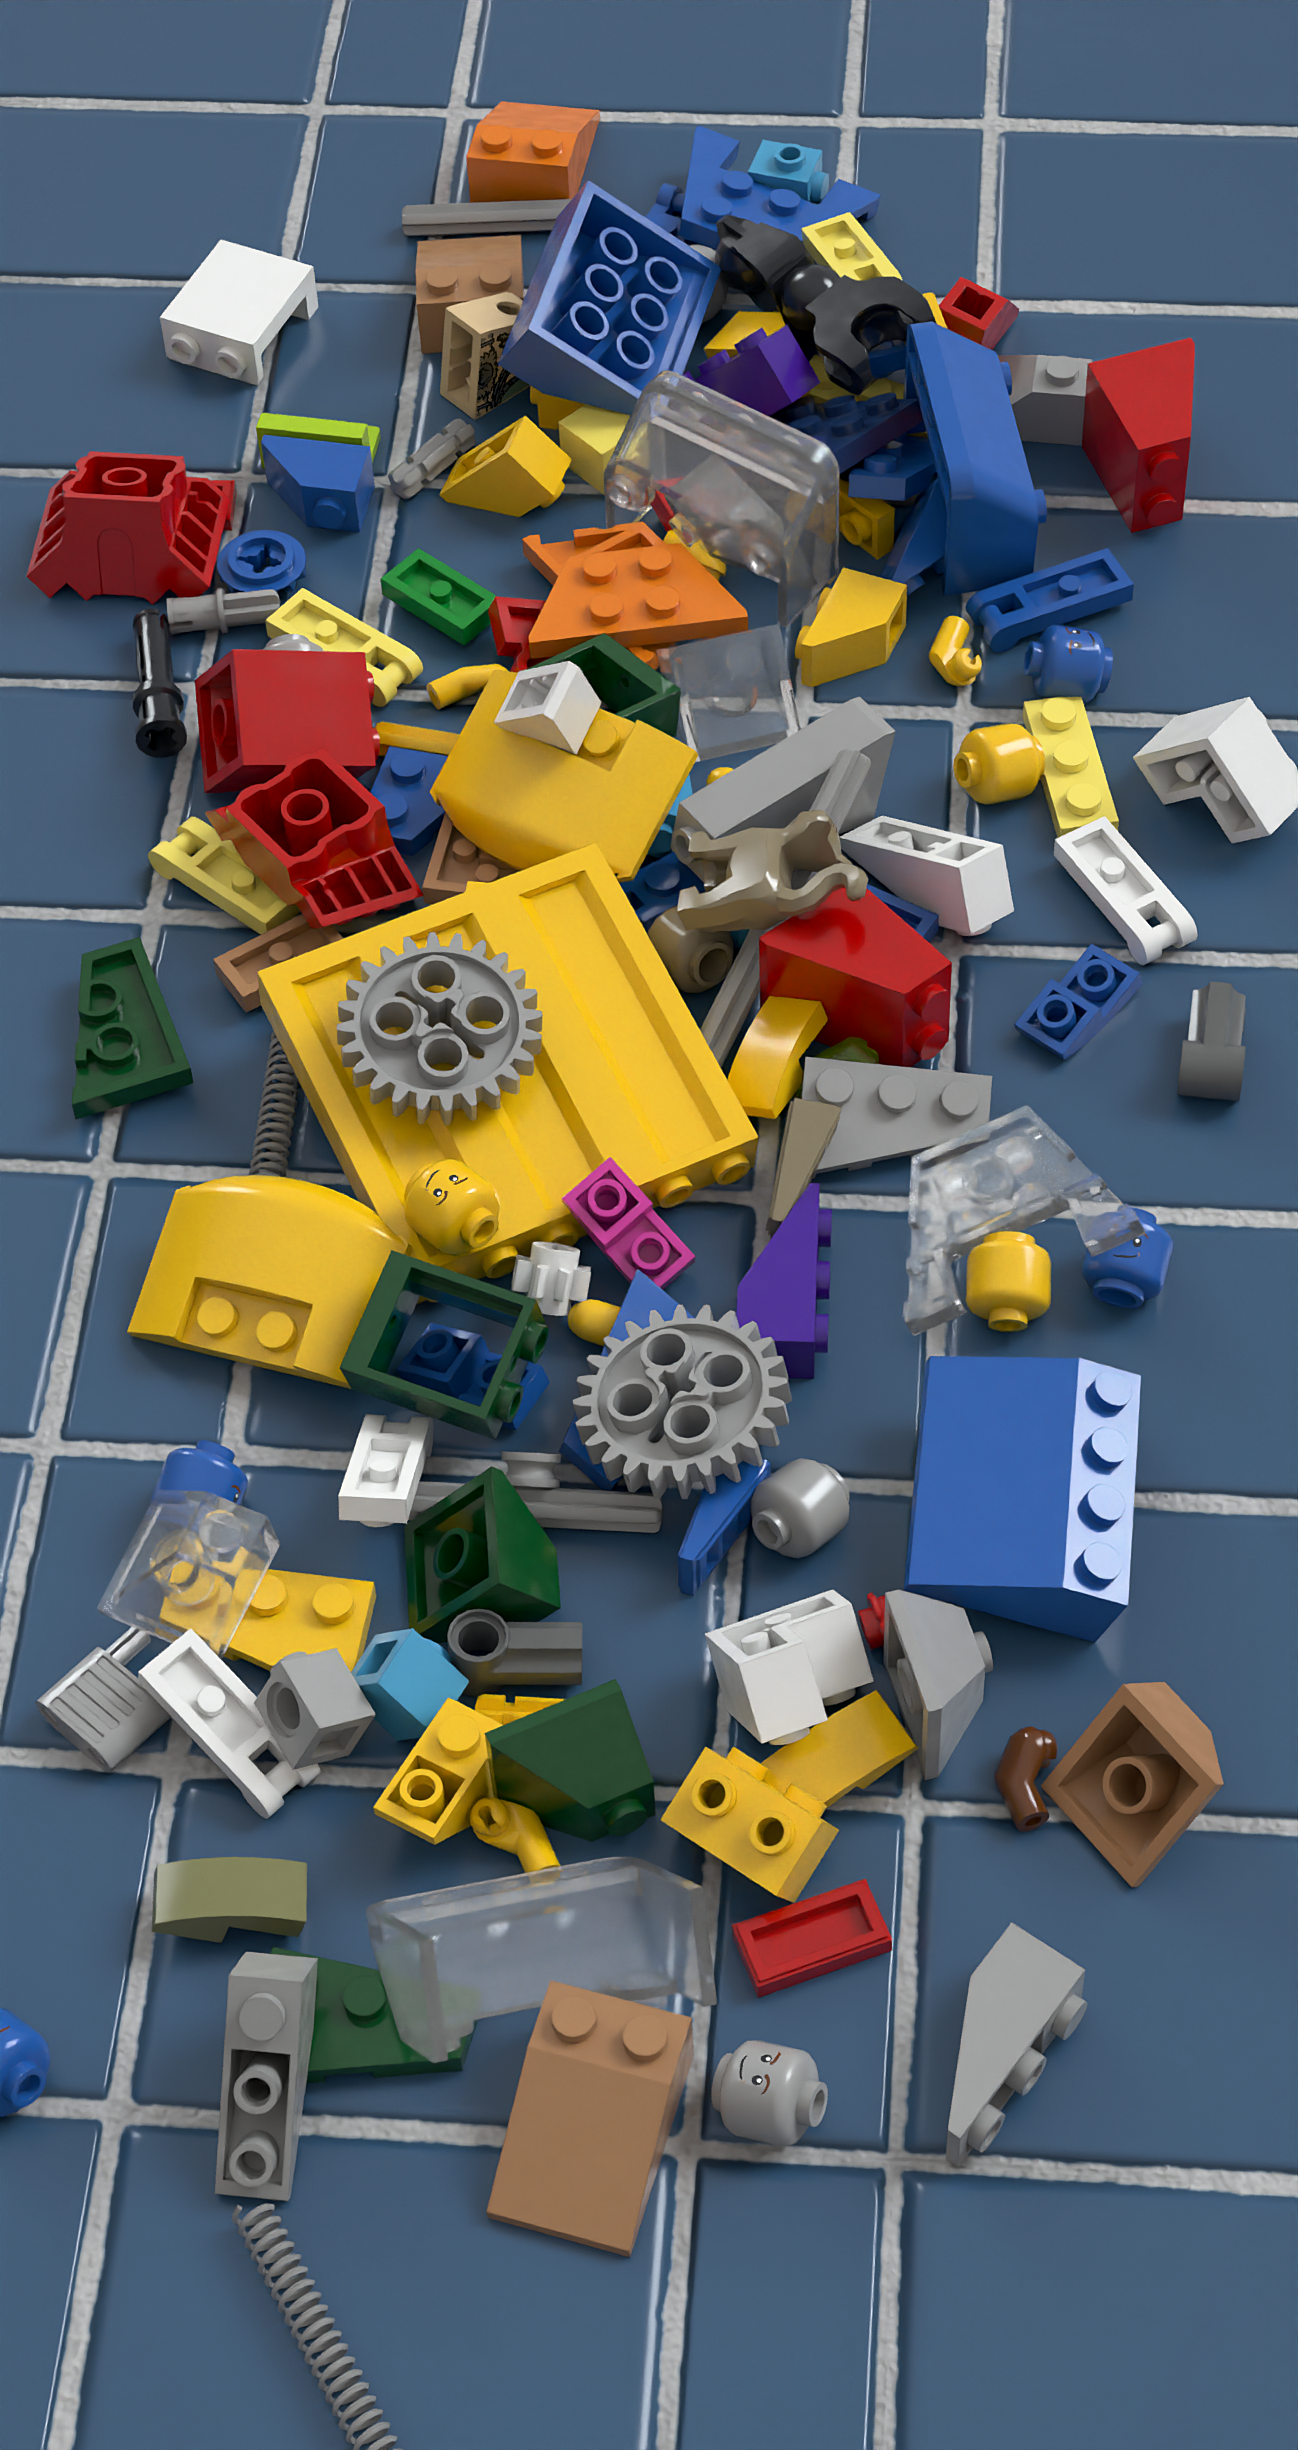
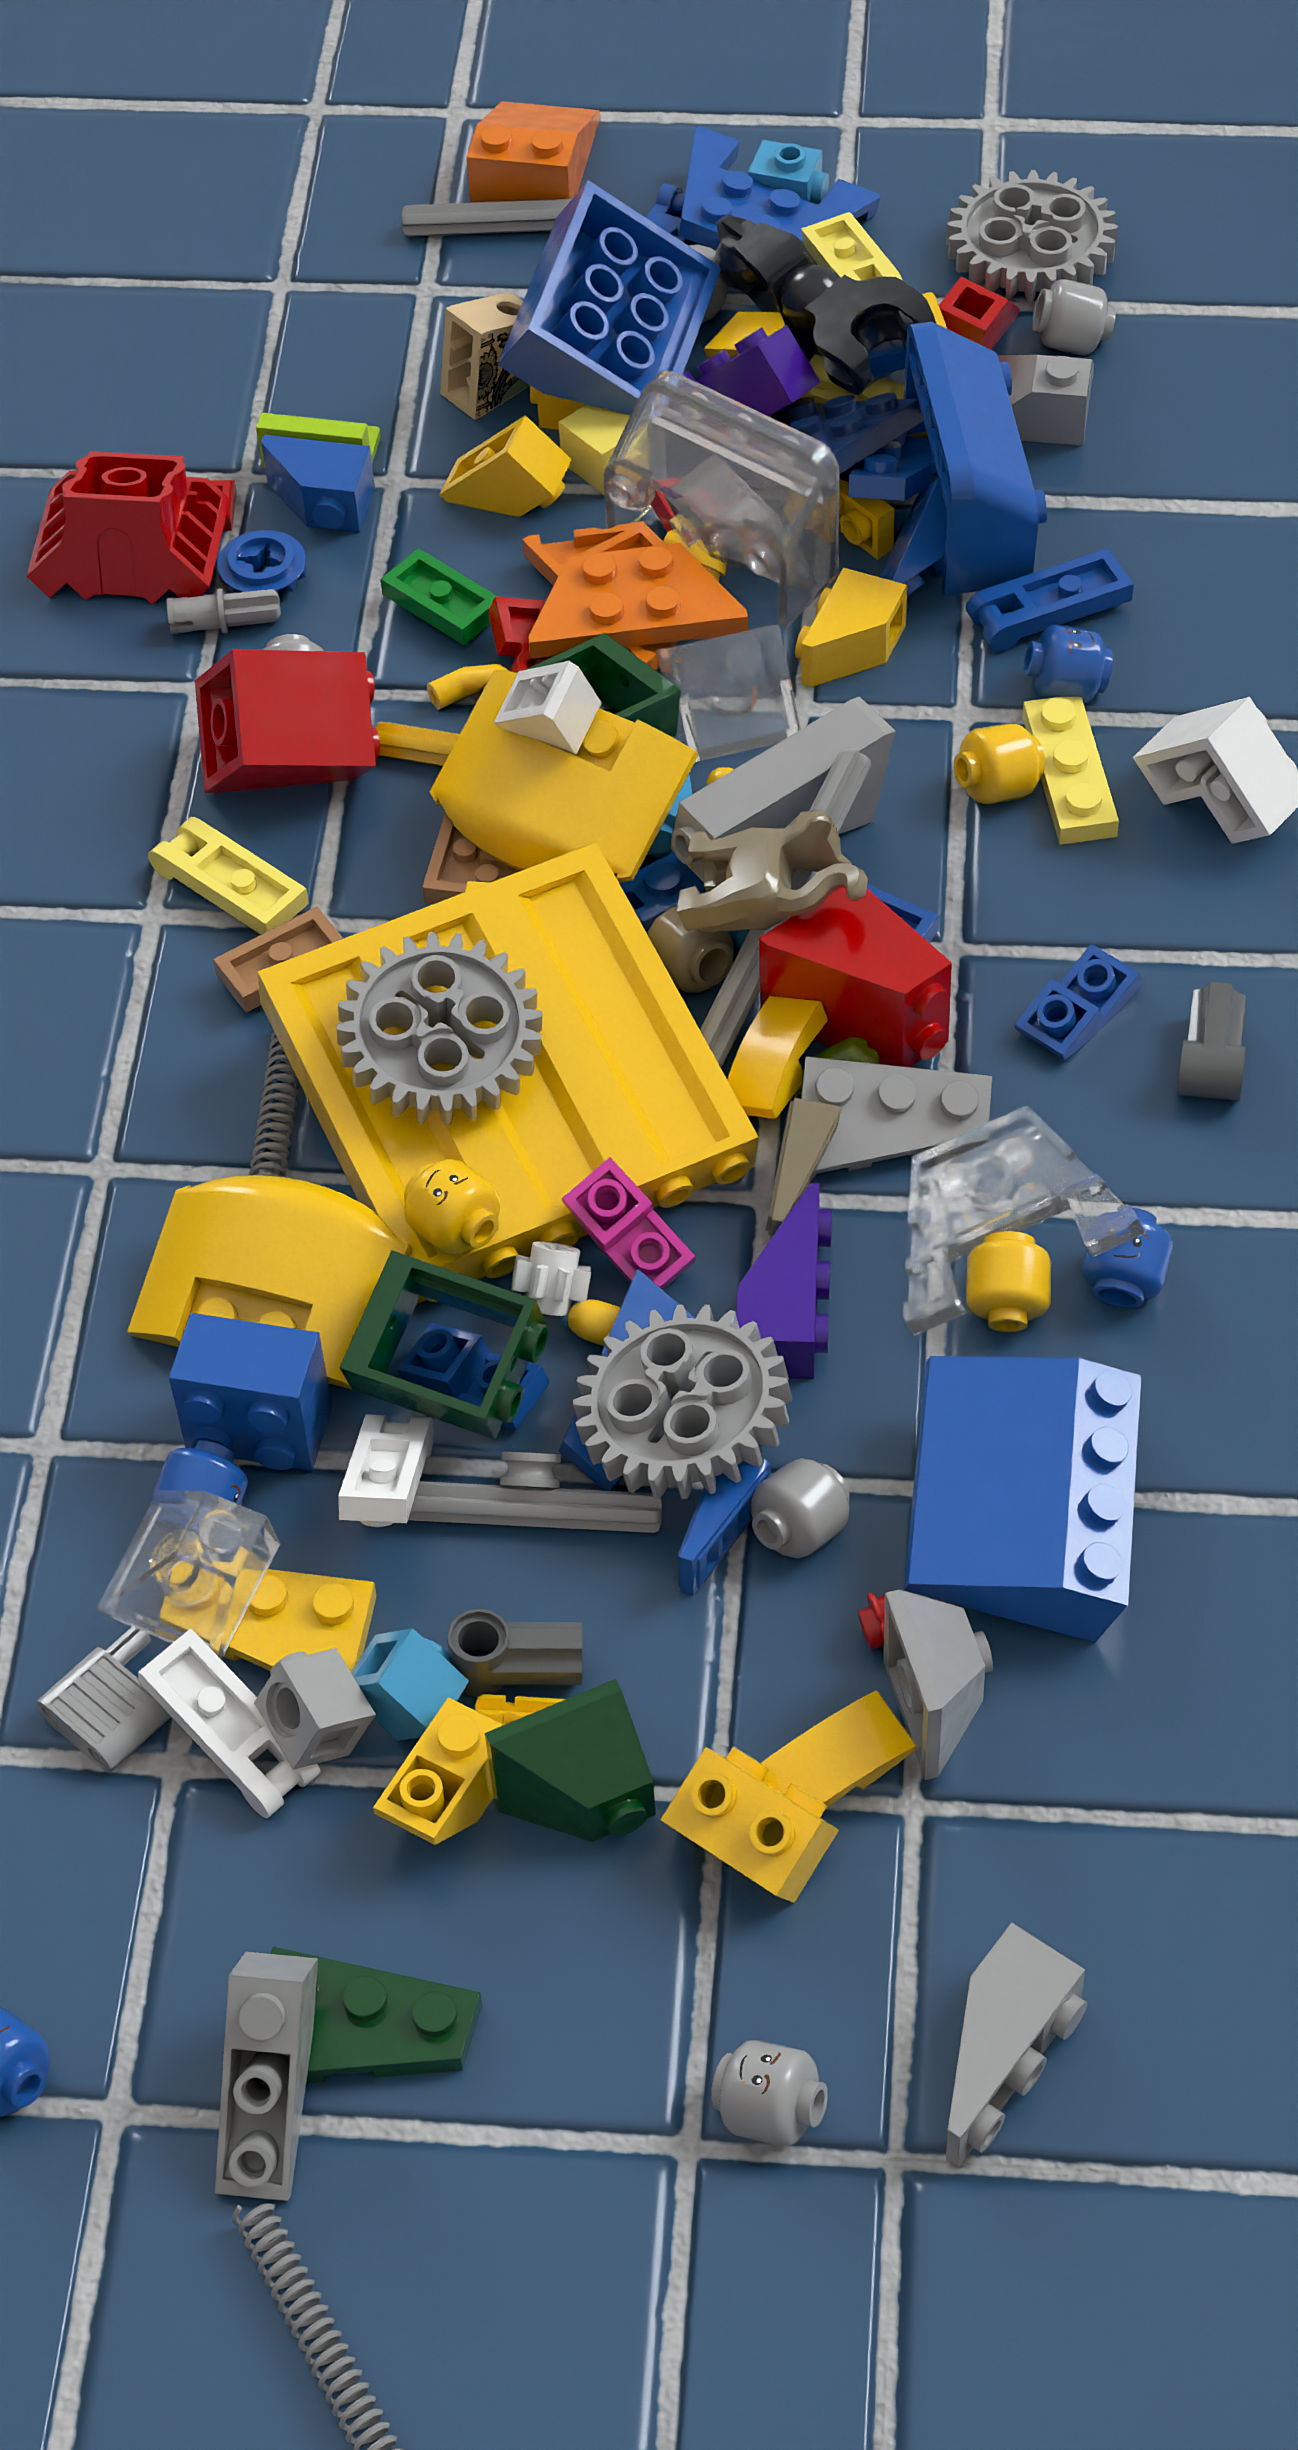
dark green wing [72,937,194,1120] -> none
black pin [132,609,187,758] -> none
olive slope [152,1857,307,1943] -> none
white panel [160,240,319,385] -> none
red slope [205,747,424,929] -> none
light yellow plate [265,588,423,707] -> none
clear windscreen [366,1857,717,2063] -> none
blue wing [370,746,448,856] -> none
light grey axle [388,419,476,499] -> none
dark green slope [404,1466,561,1643] -> none
medium nougat slope [416,235,525,354] -> none
yellow arm [469,1796,562,1885] -> none
medium nougat slope [486,1980,694,2257] -> none
white brick [705,1589,874,1745] -> none
red tile [732,1878,892,1998] -> none
white slope [840,816,1014,936] -> none
yellow arm [928,616,982,687] -> none
reddish brown arm [994,1726,1058,1832] -> none
medium nougat slope [1041,1682,1224,1887] -> none
white plate [1054,816,1198,965] -> none
red slope [1082,337,1195,533] -> none
none -> blue brick [169,1313,332,1471]
none -> light grey gear [946,170,1118,301]
none -> light grey head [1032,279,1115,356]

